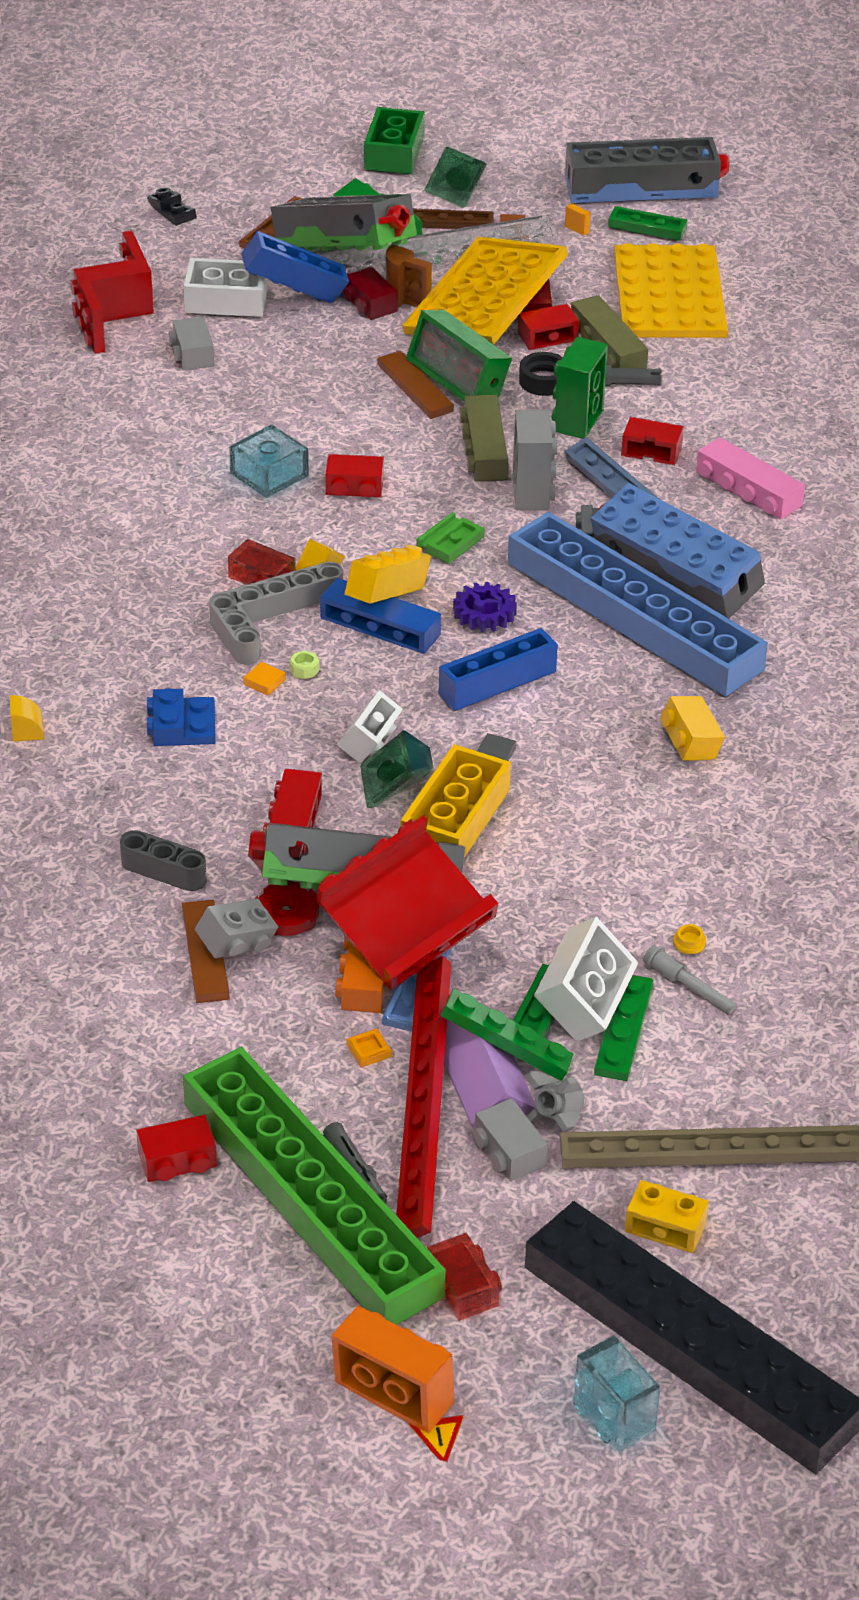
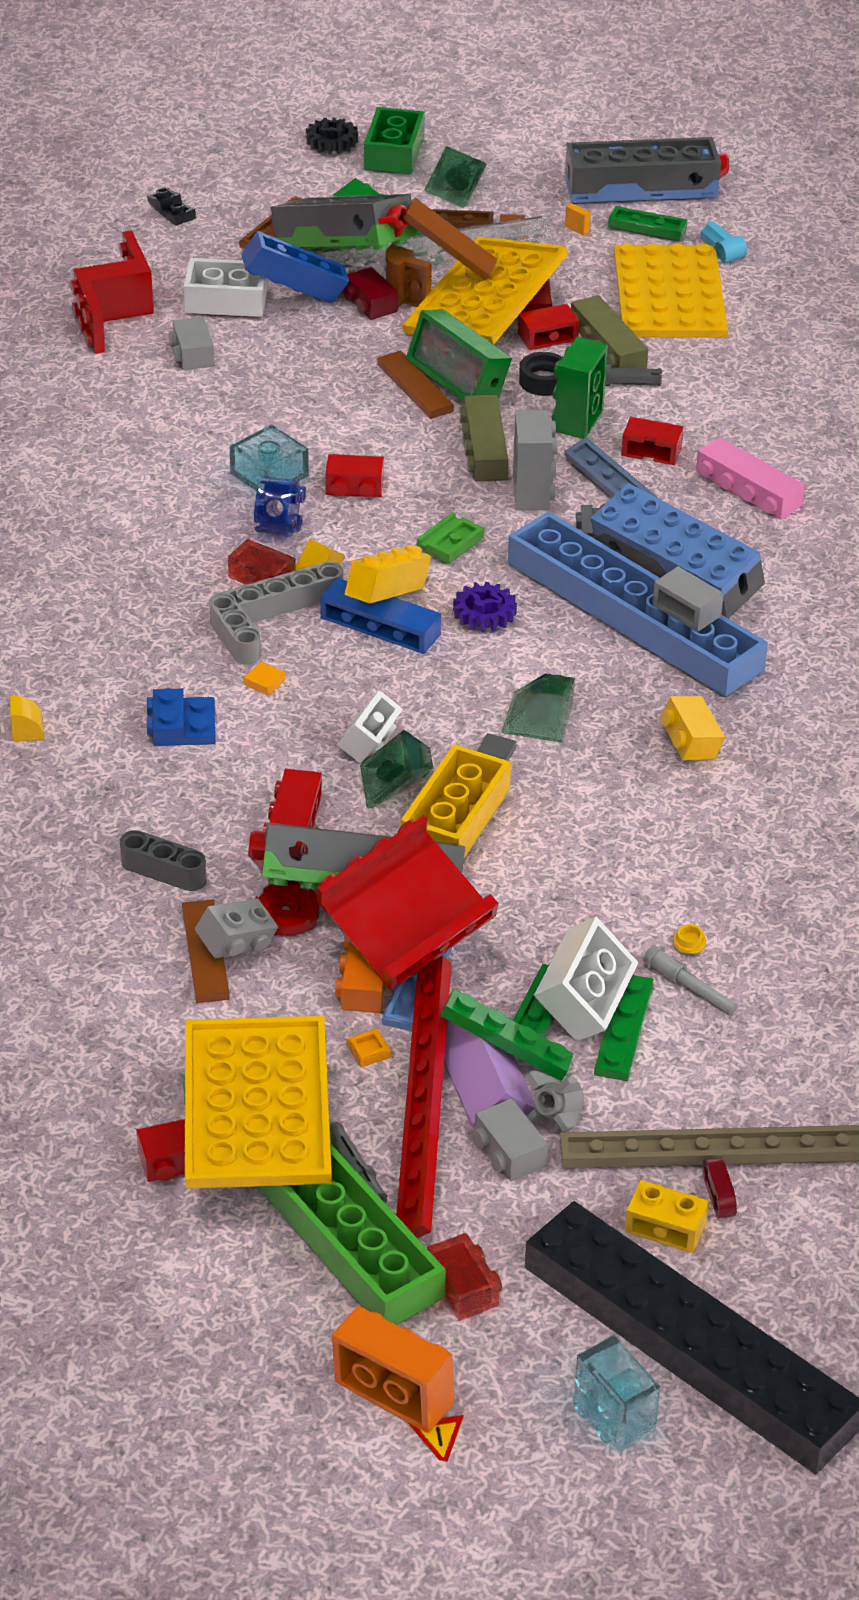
yellowish green tile [289,651,320,679] -> none
blue brick [438,628,558,711] -> none
none -> yellow plate [185,1016,332,1189]
none -> clear blue brick [254,476,306,537]
none -> black gear [306,117,358,154]
none -> dark orange tile [402,197,498,280]
none -> clear green slope [502,673,575,743]
none -> light grey piece [653,566,723,632]
none -> medium azure piece [700,221,747,264]
none -> dark red beam [702,1157,737,1219]

